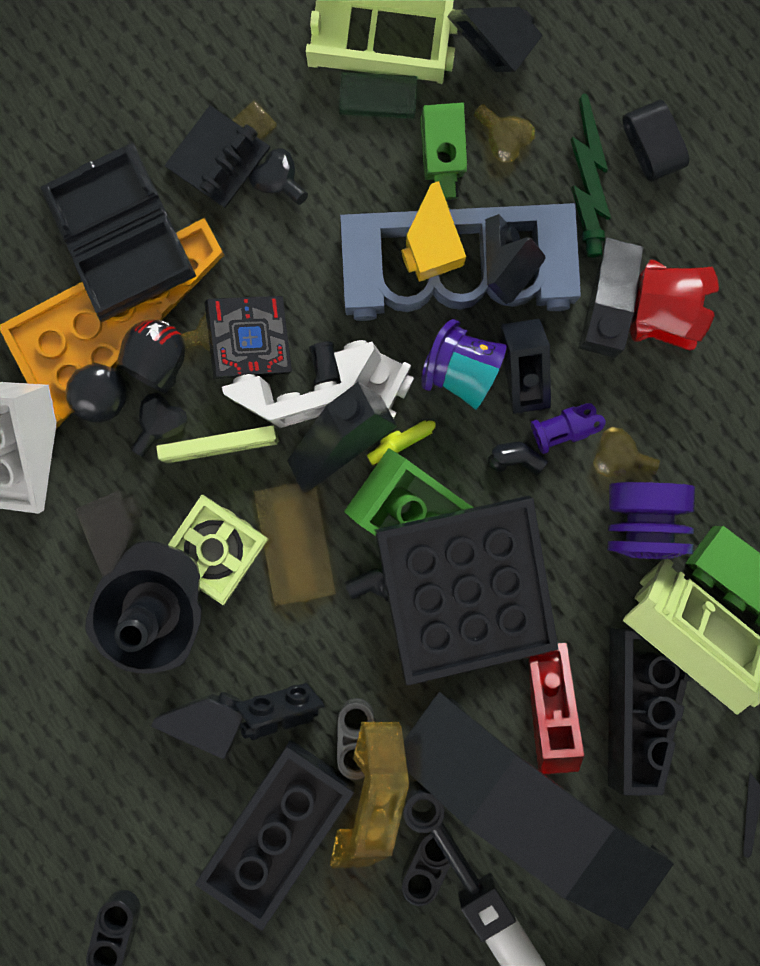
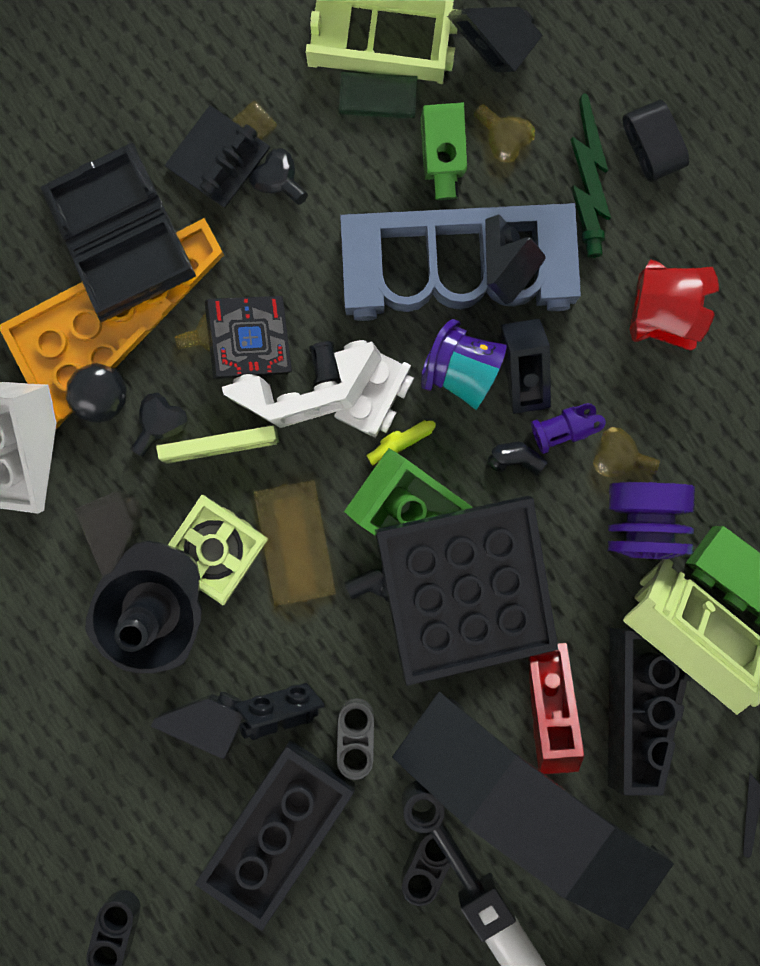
black helmet [117,319,186,394] -> none
black slope [287,382,397,493] -> none
clear yellow slope [330,722,409,869] -> none
yellow slope [401,181,466,282] -> none
black slope [578,237,643,358] -> none

